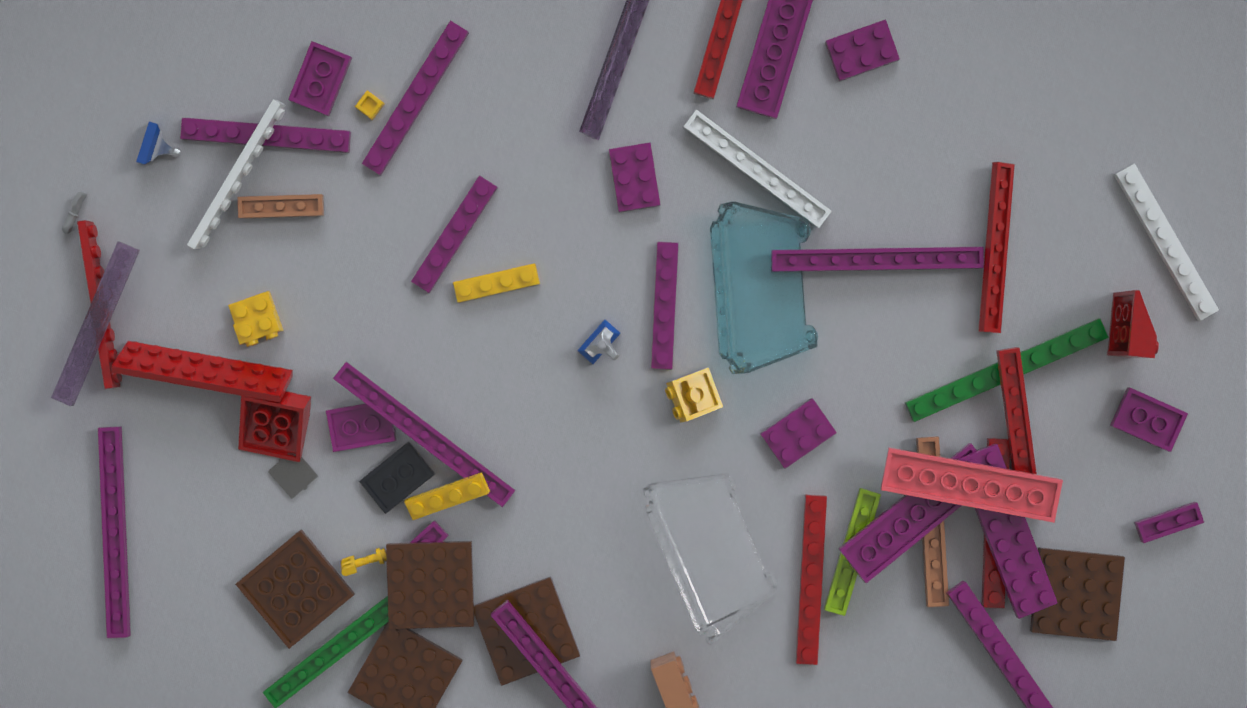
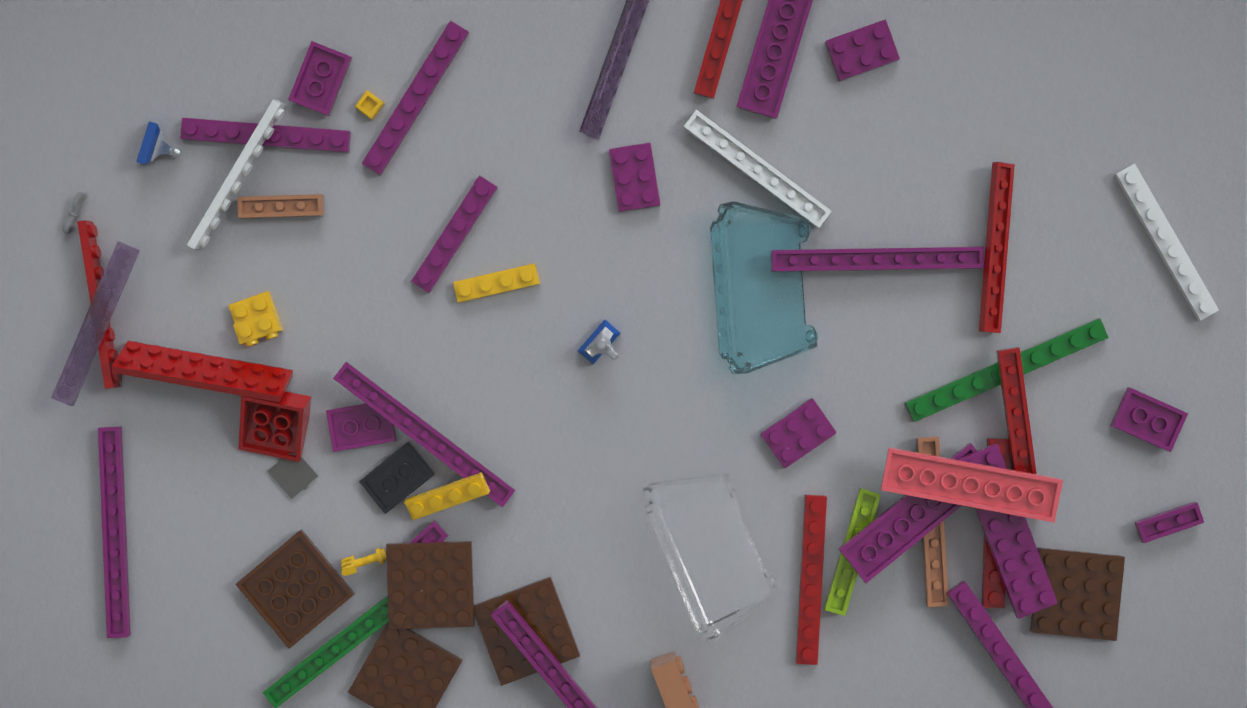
magenta plate [651,242,678,369] -> none
yellow plate [665,368,723,423] -> none
red slope [1107,290,1159,358] -> none

